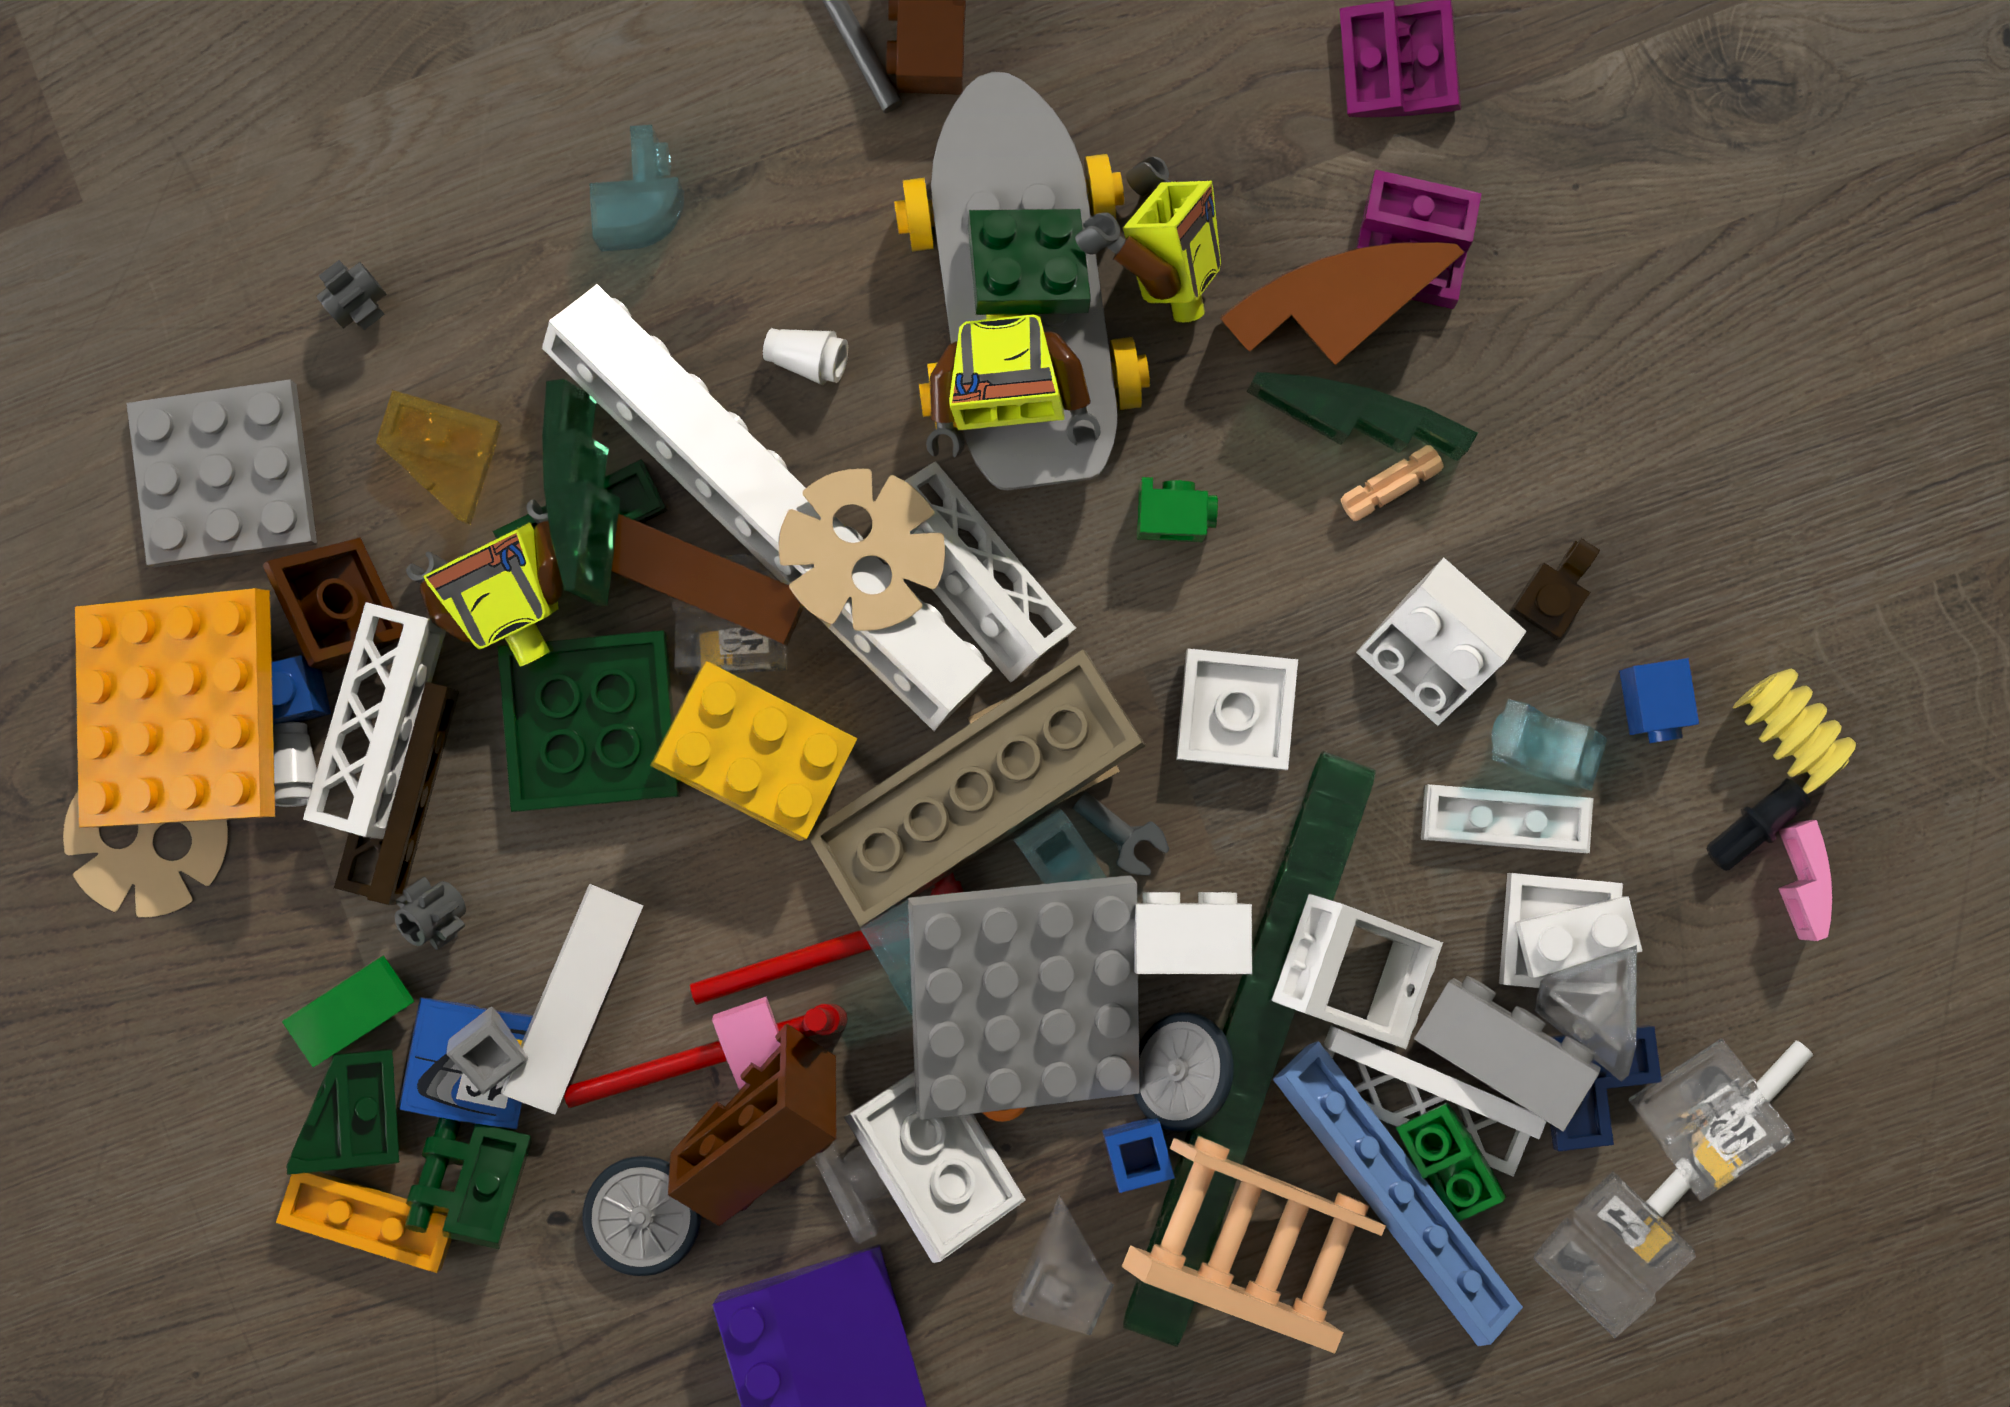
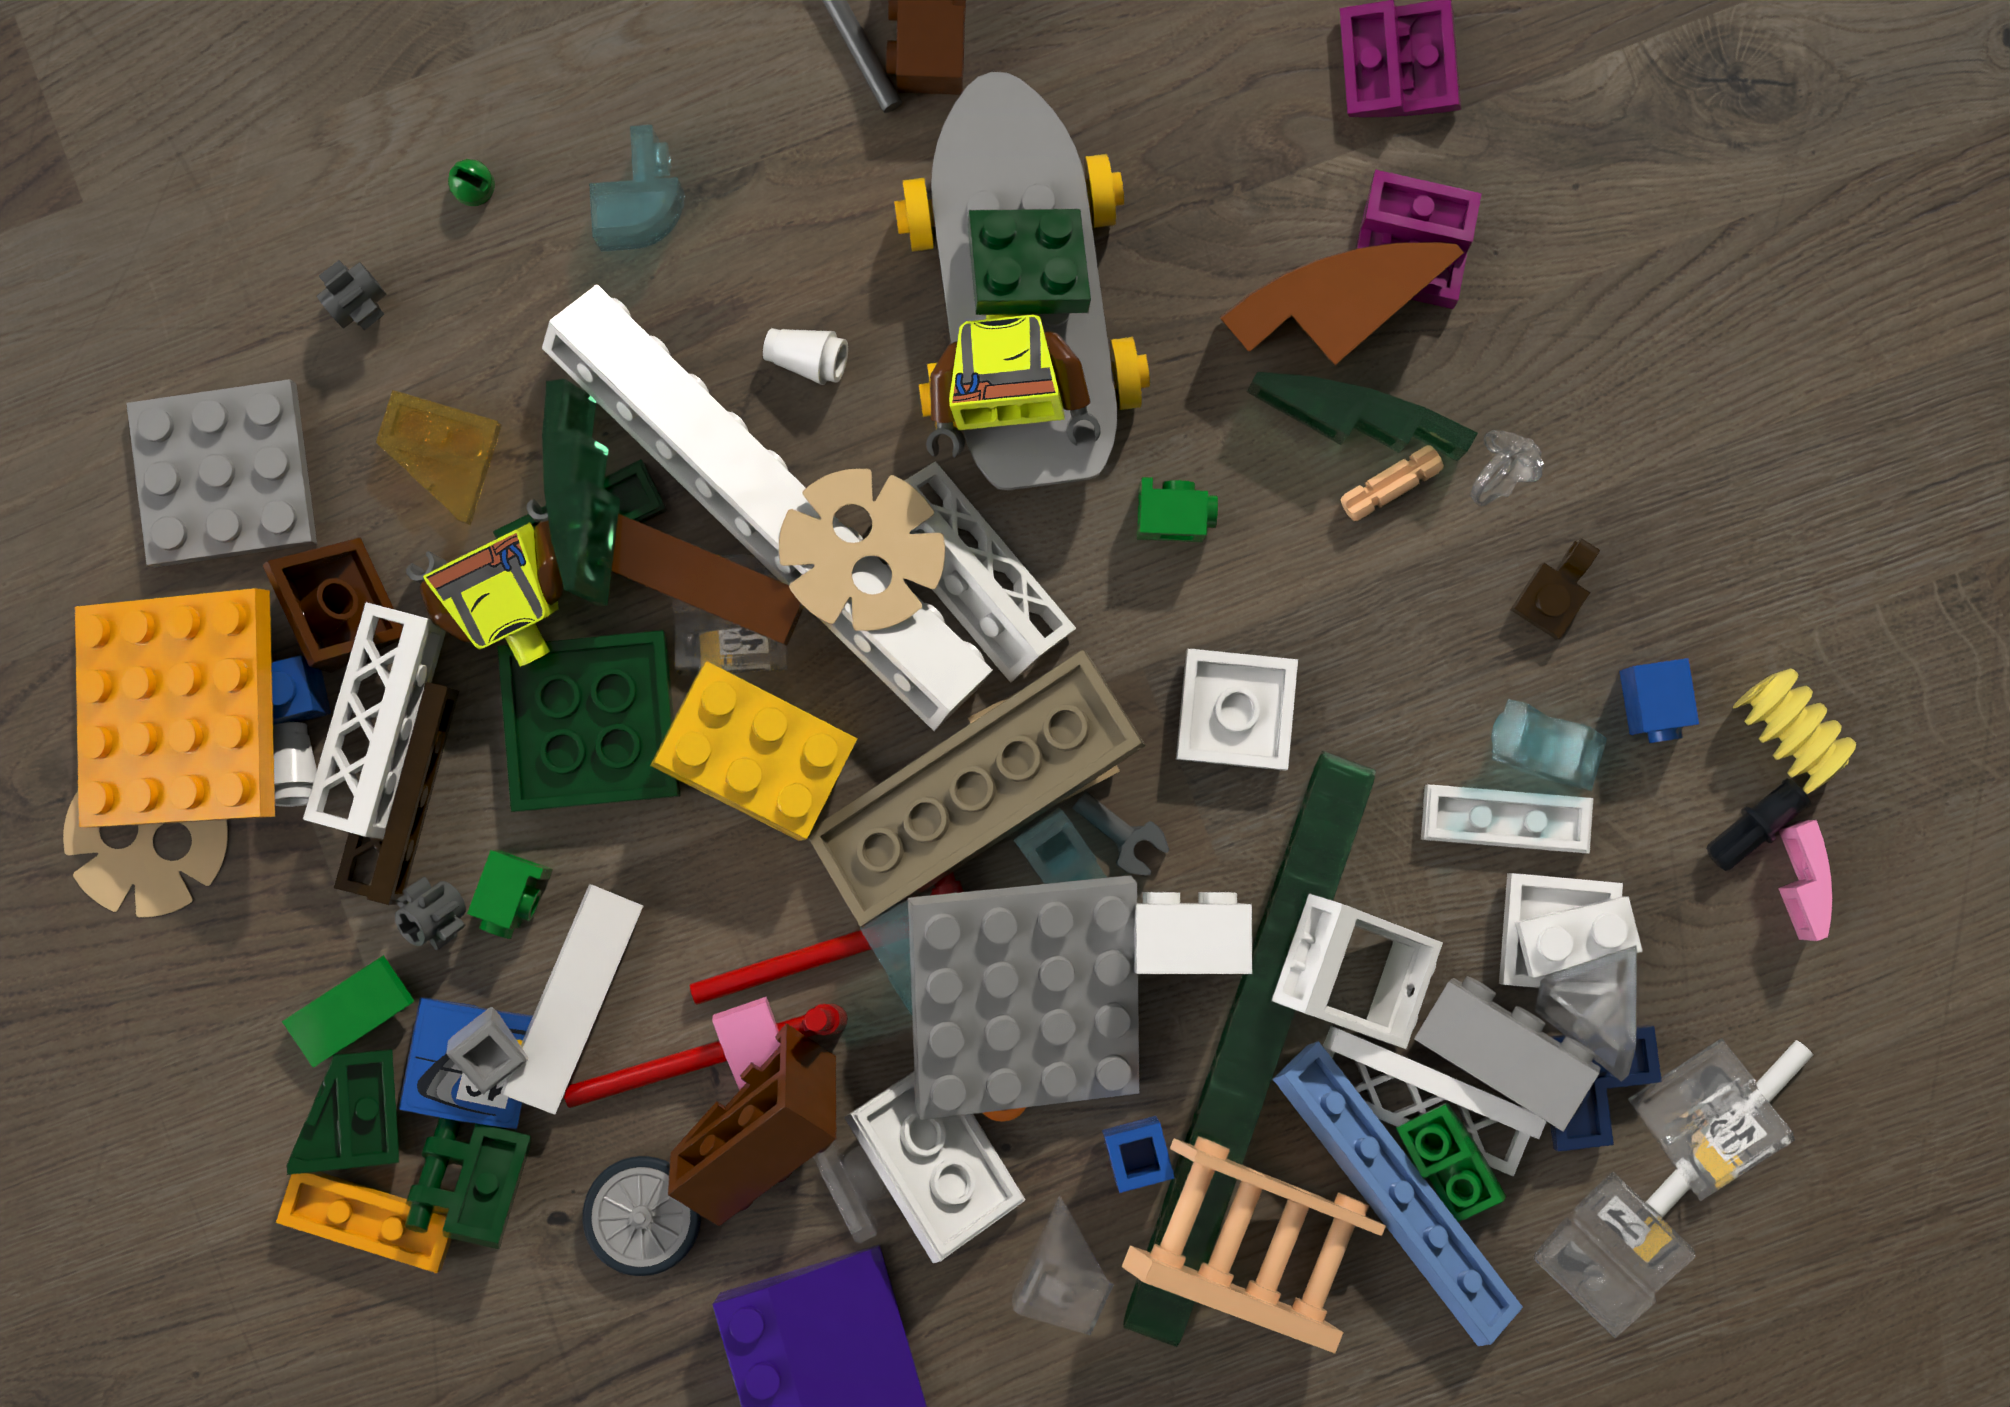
torso [1075,157,1221,323] -> none
light grey wheel [1134,1012,1234,1132] -> none
white slope [1356,557,1526,726] -> none
none -> green hinge [448,159,495,206]
none -> green brick [467,850,553,939]
none -> clear piece [1470,430,1544,506]

